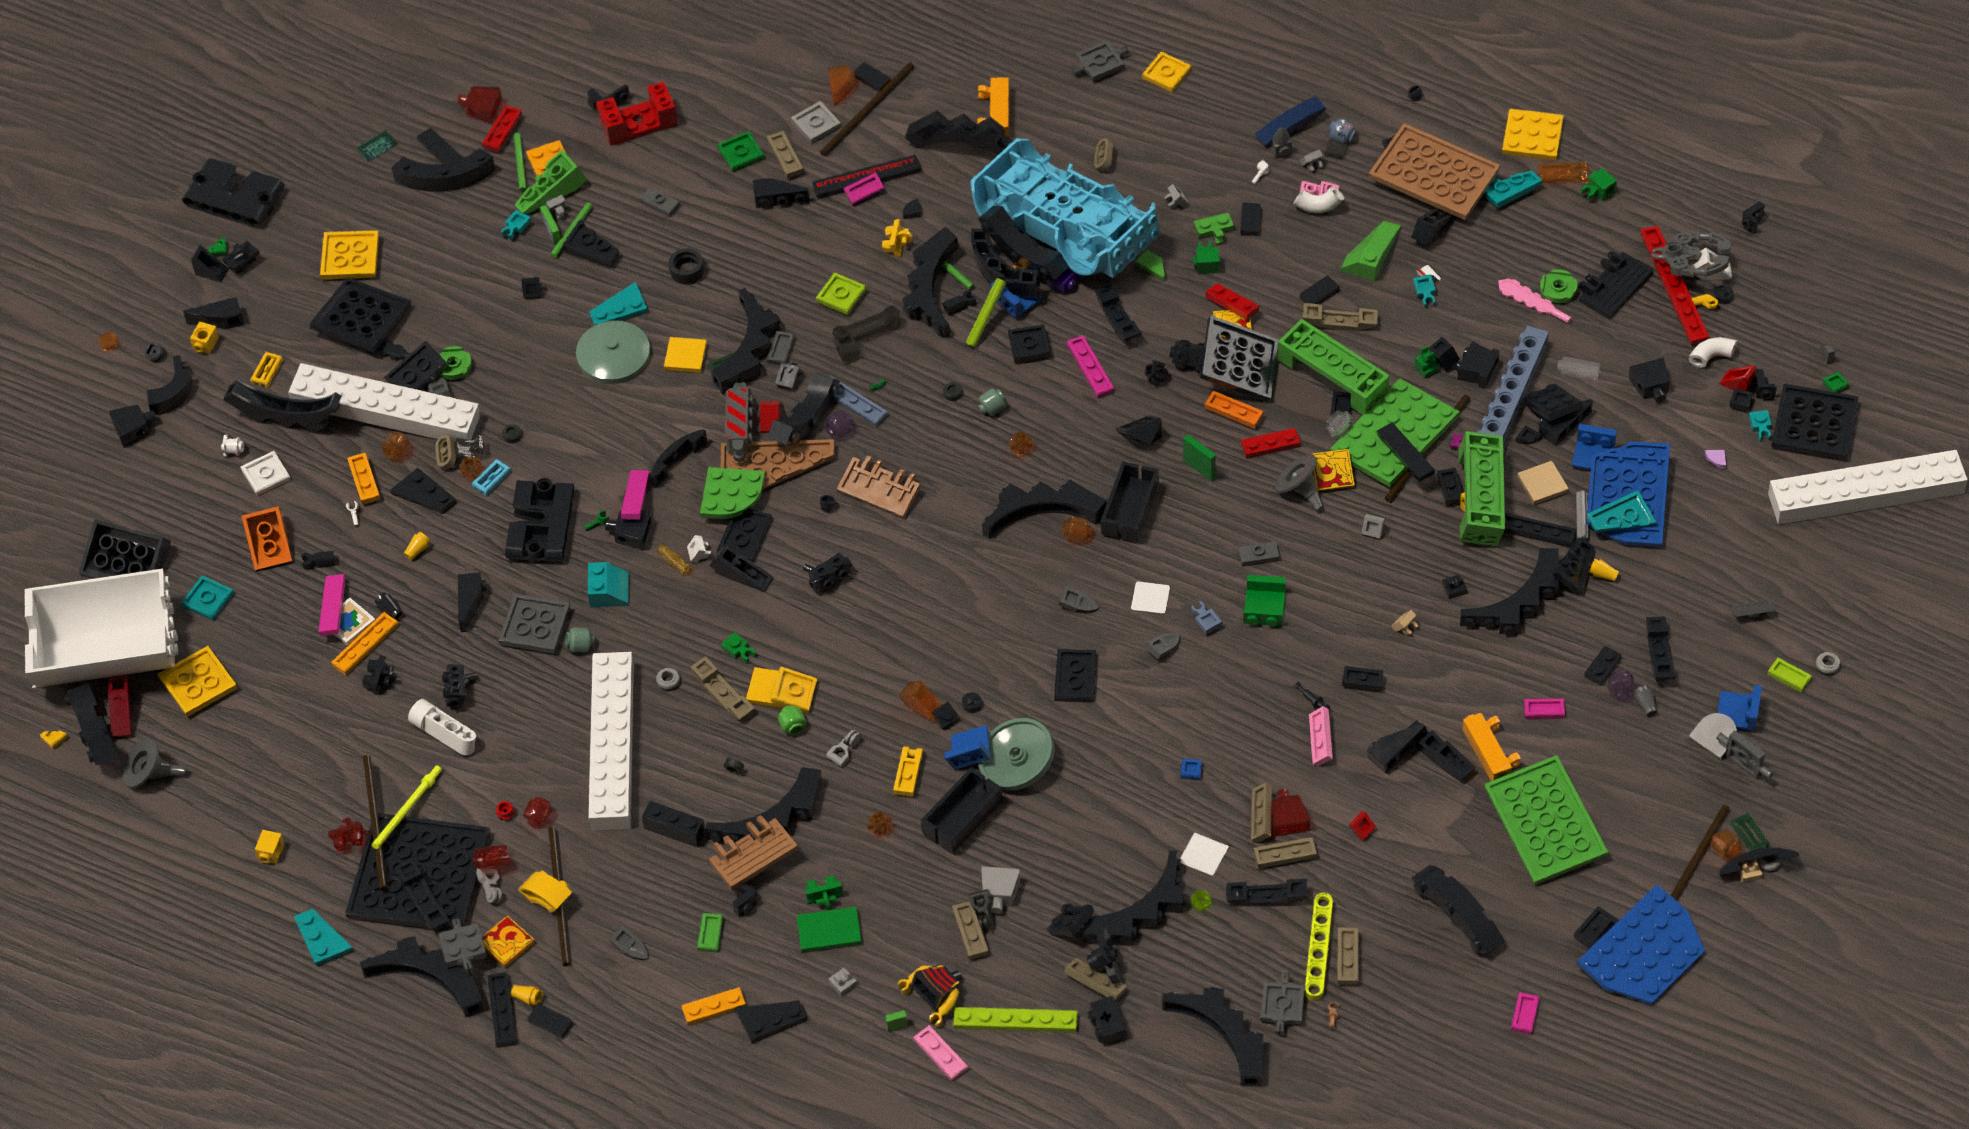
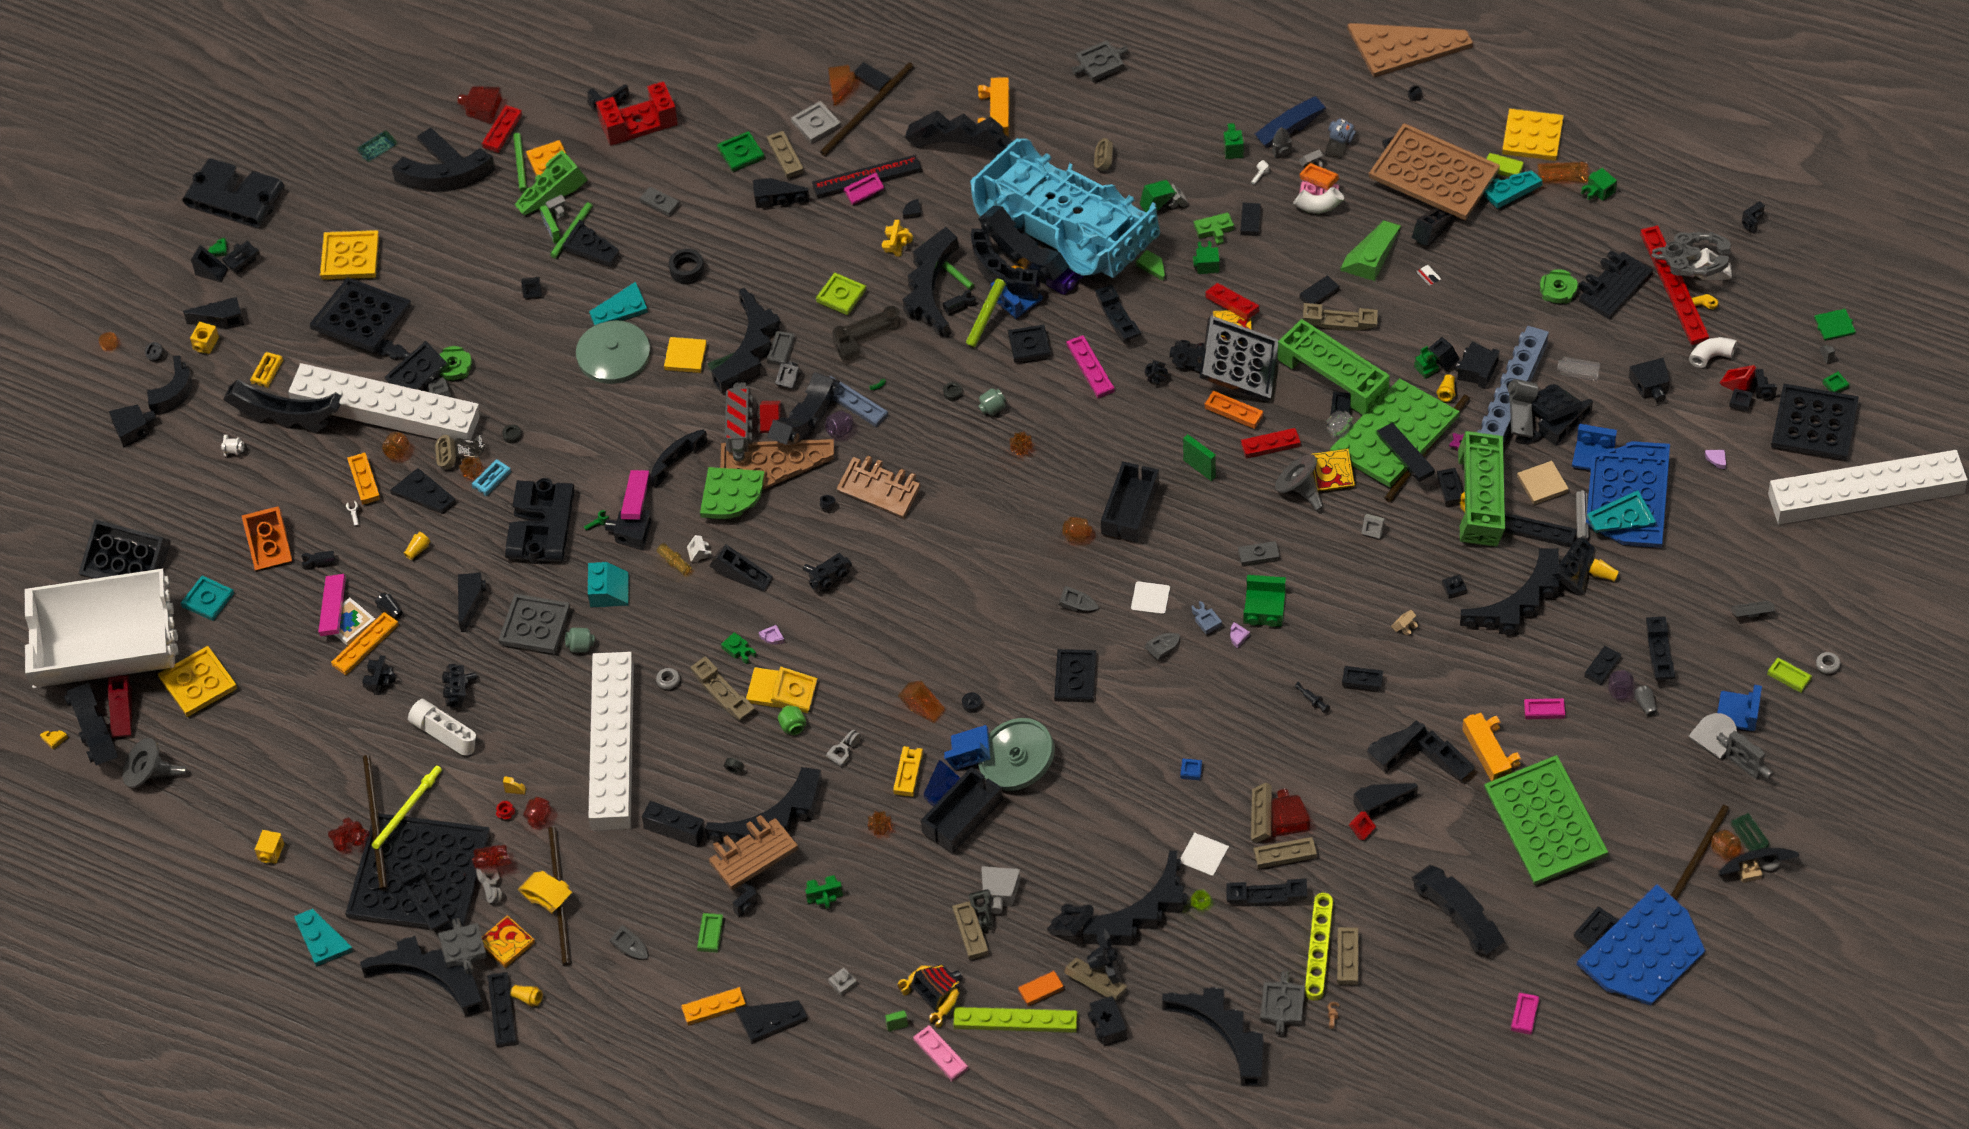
white tile [240,451,291,496] -> none
teal plate [501,210,531,240] -> none
black tile [527,1003,573,1038] -> none
black tile [717,509,772,562] -> none
green tile [797,907,862,953] -> none
black plate [931,701,959,729] -> none
black arch [982,479,1107,539] -> none
black slope [1116,415,1162,445] -> none
yellow tile [1142,52,1191,93] -> none
bright pink plate [1309,706,1333,767] -> none
teal plate [1413,274,1436,308] -> none
bright pink sword [1498,278,1572,324] -> none
black tile [1714,285,1733,304] -> none
teal plate [1749,410,1772,442] -> none
none -> yellow tile [503,776,526,795]
none -> lavender tile [759,625,785,644]
none -> clear blue wing [923,760,960,807]
none -> orange tile [1018,971,1064,1006]
none -> green slope [1139,180,1177,212]
none -> green brick [1224,123,1244,159]
none -> lavender tile [1230,622,1250,648]
none -> orange tile [1299,163,1339,190]
none -> medium nougat wing [1347,23,1473,77]
none -> black slope [1353,783,1418,819]
none -> yellow cone [1437,374,1455,402]
none -> lime tile [1487,153,1524,177]
none -> dark grey door [1508,379,1538,438]
none -> green piece [1814,308,1856,341]

